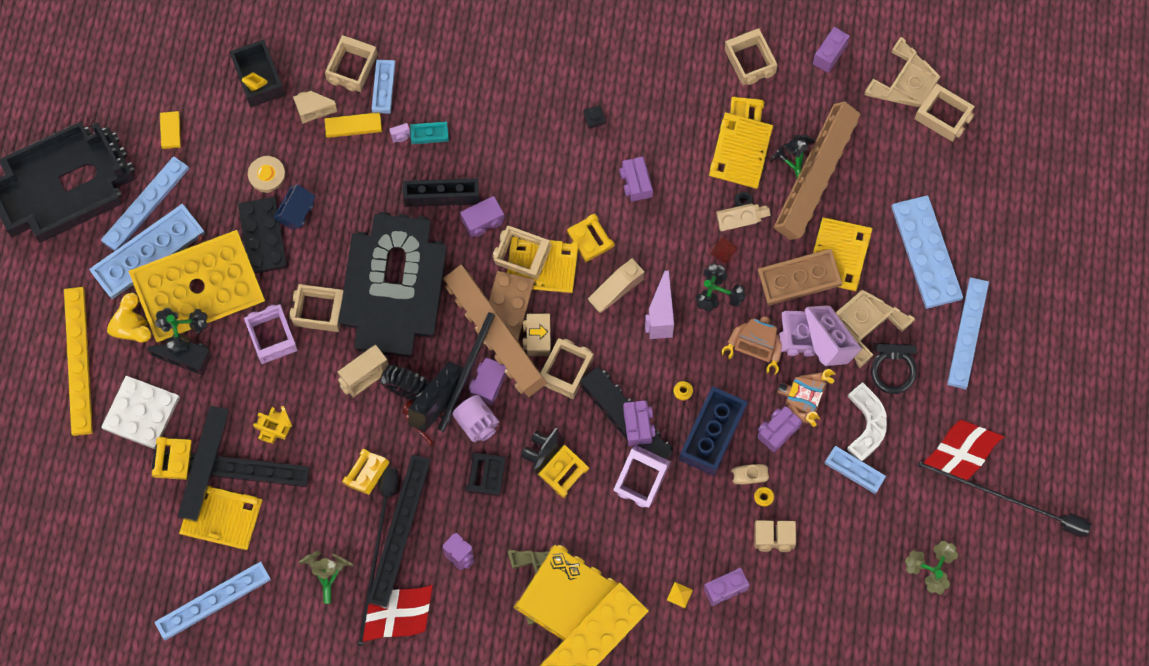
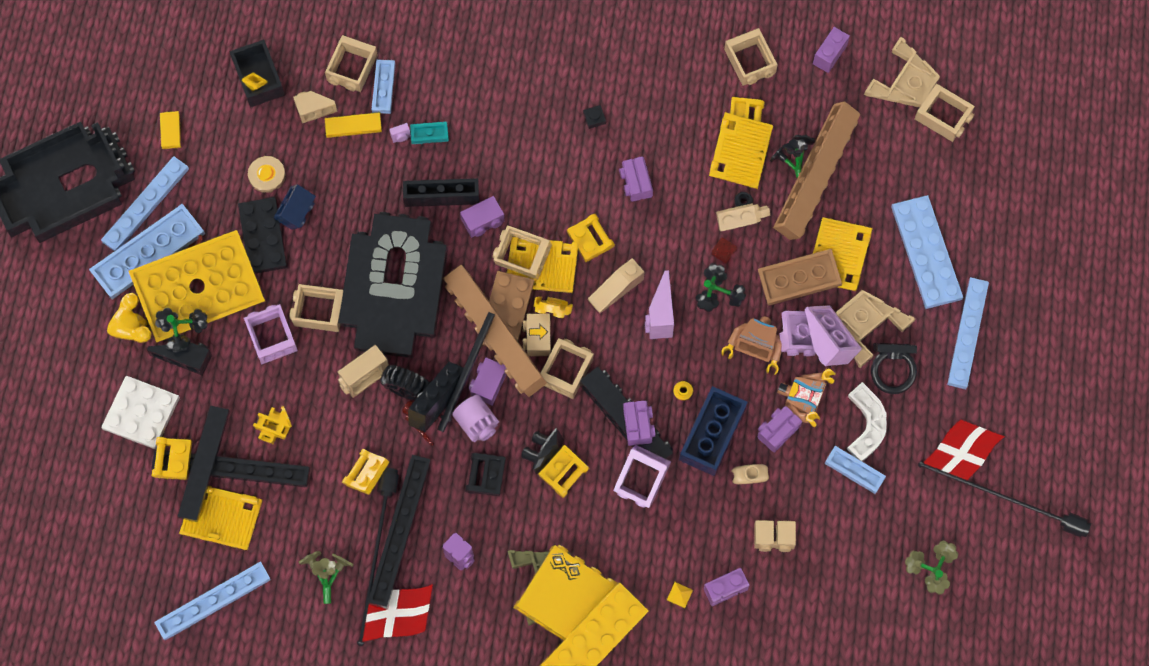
yellow plate [64,287,93,436] -> none
yellow plate [754,487,774,507] -> none
none -> yellow plate [534,297,573,318]

